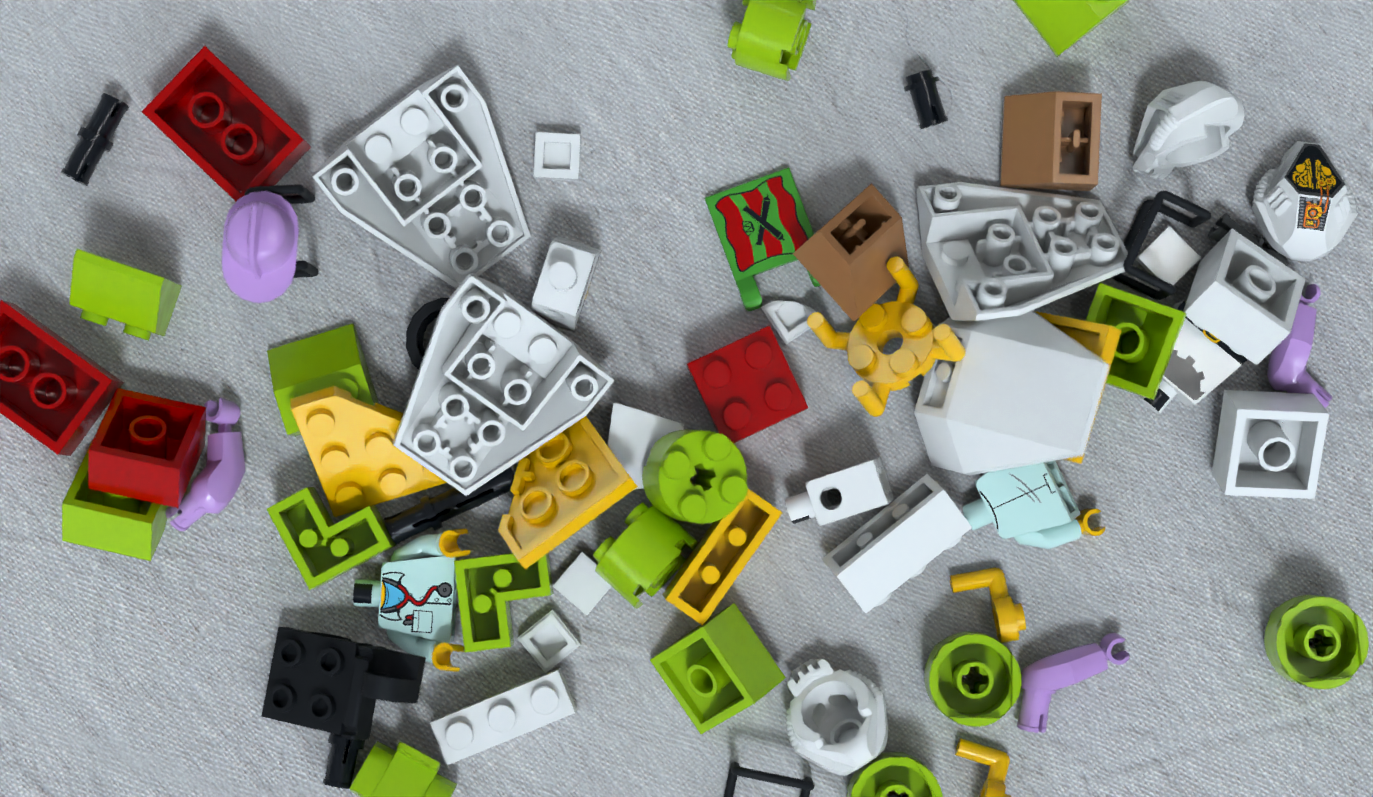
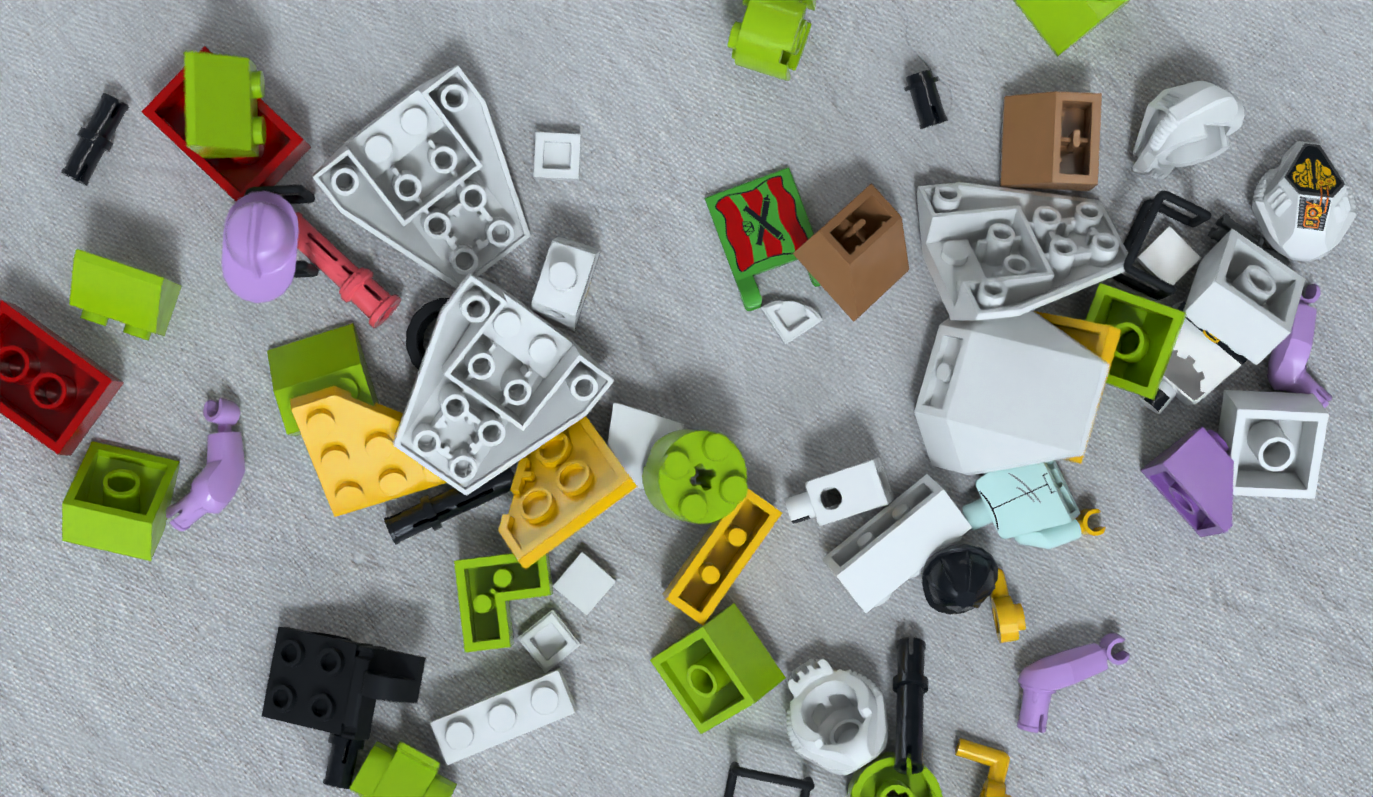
red brick [88,388,206,508] -> none
lime brick [267,487,396,590] -> none
light aqua torso [353,528,471,672] -> none
lime brick [593,502,698,609] -> none
red brick [687,325,808,443] -> none
yellow plate [807,256,965,417] -> none
lime brick [924,631,1022,727] -> none
lime brick [1264,595,1369,689] -> none
none -> lime slope [184,51,266,158]
none -> coral pin [296,212,401,328]
none -> black pin [892,637,928,774]
none -> black piece [922,544,998,614]
none -> medium lavender slope [1140,427,1234,537]

